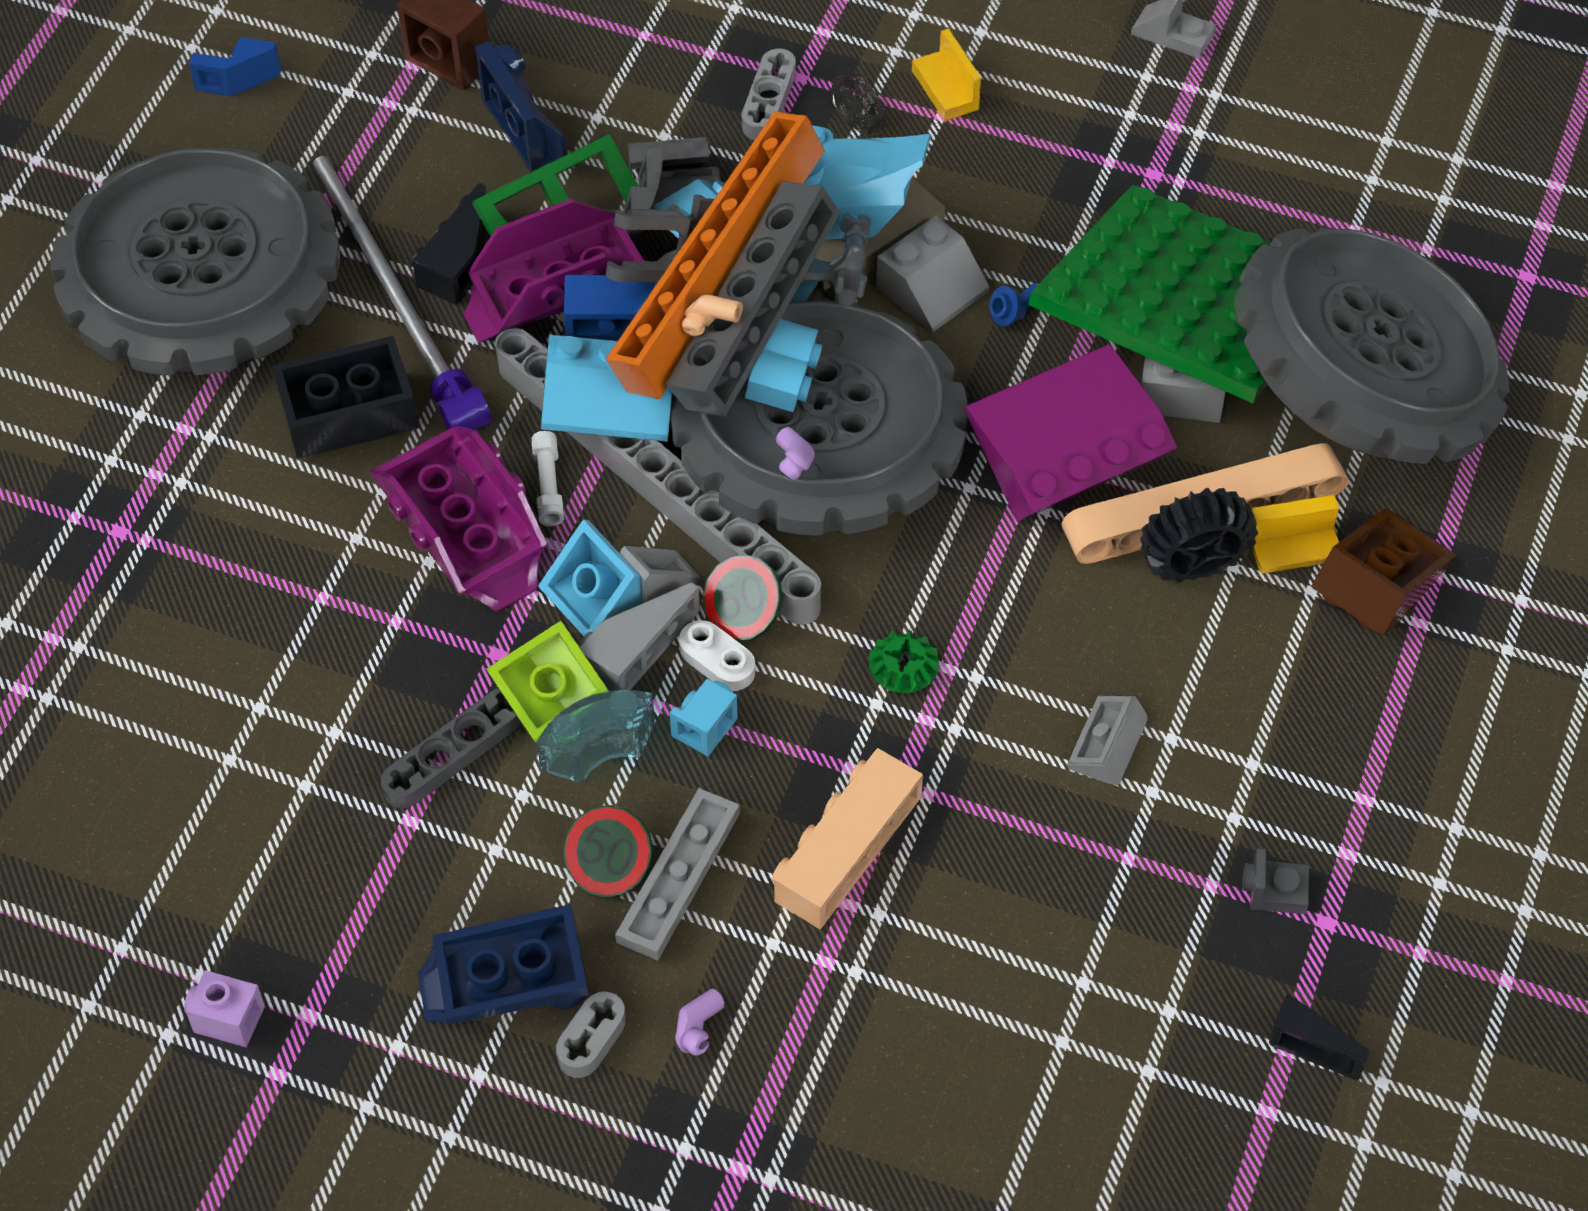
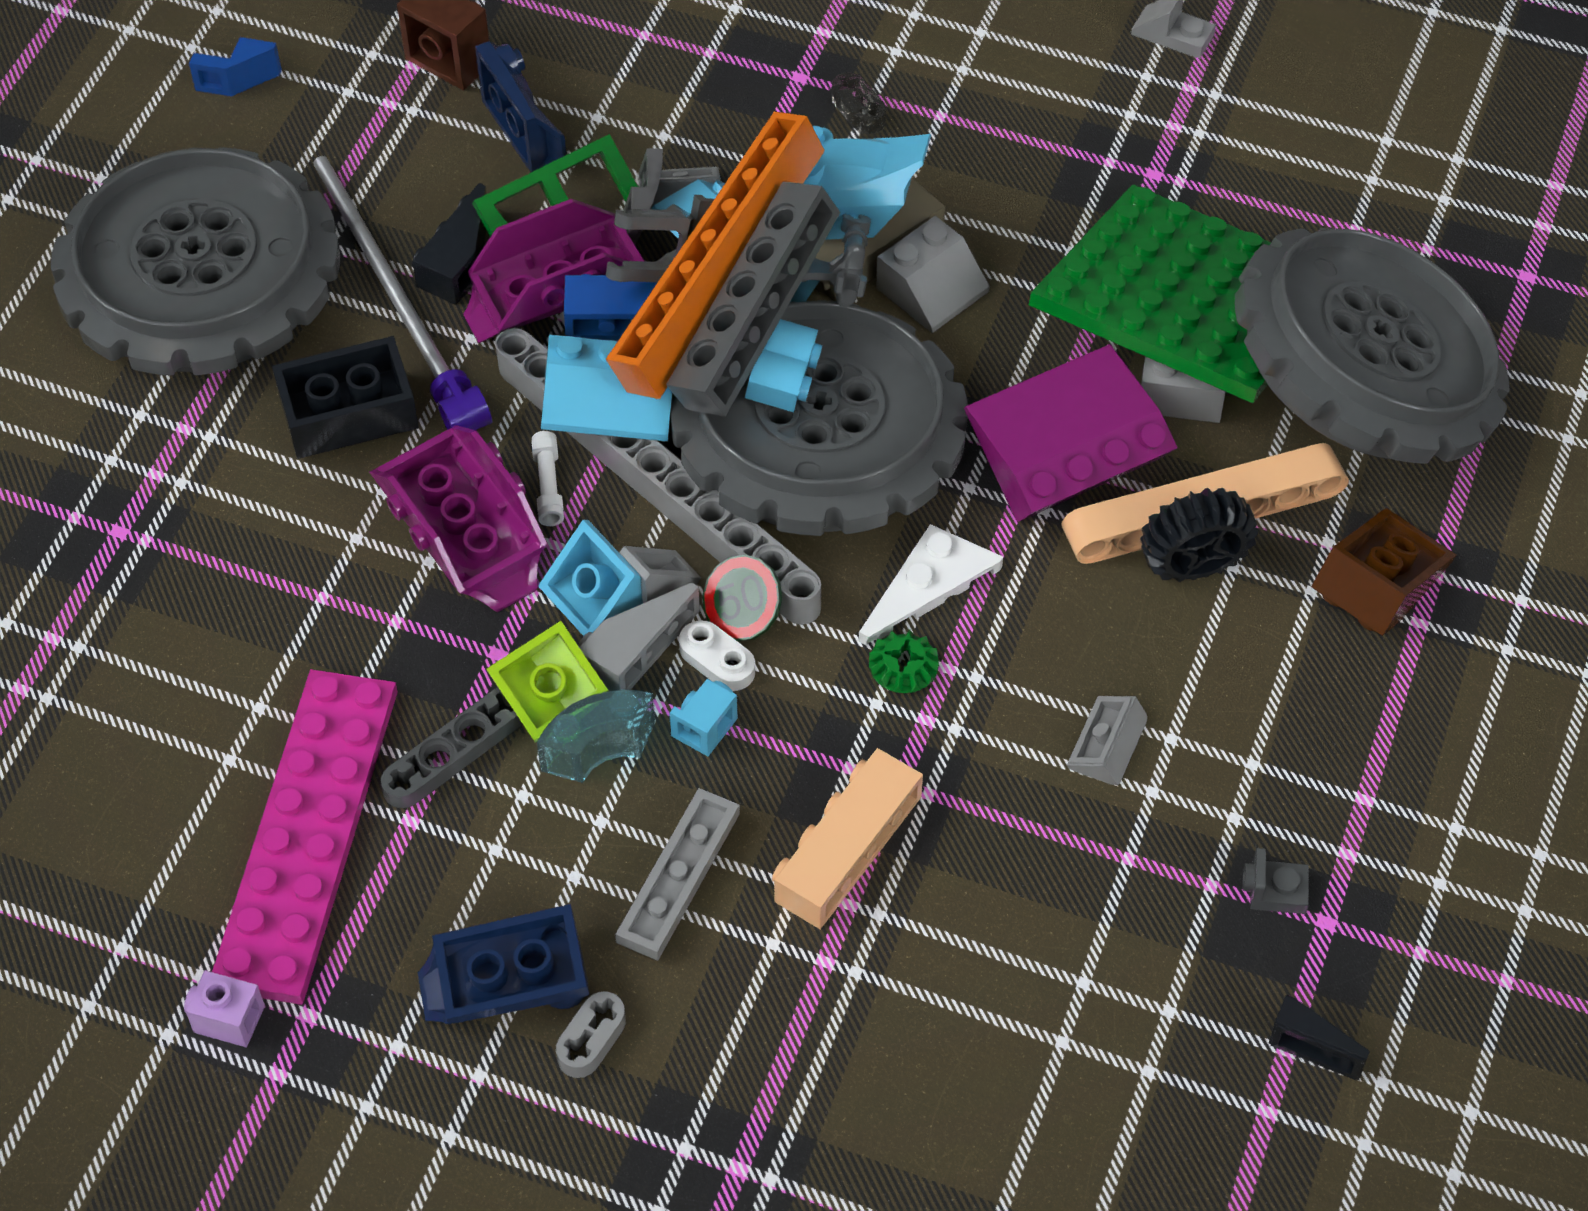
piece [563,805,653,898] -> none
flat silver slope [628,137,709,169] -> none
lavender arm [675,989,724,1056] -> none
light nougat arm [682,294,743,336] -> none
light grey beam [742,49,796,140] -> none
lavender arm [776,427,815,480] -> none
yellow panel [912,29,981,121] -> none
blue plate [989,283,1037,326] -> none
yellow panel [1252,495,1339,573] -> none
none -> dark pink plate [212,669,398,1005]
none -> white wing [859,524,1003,645]

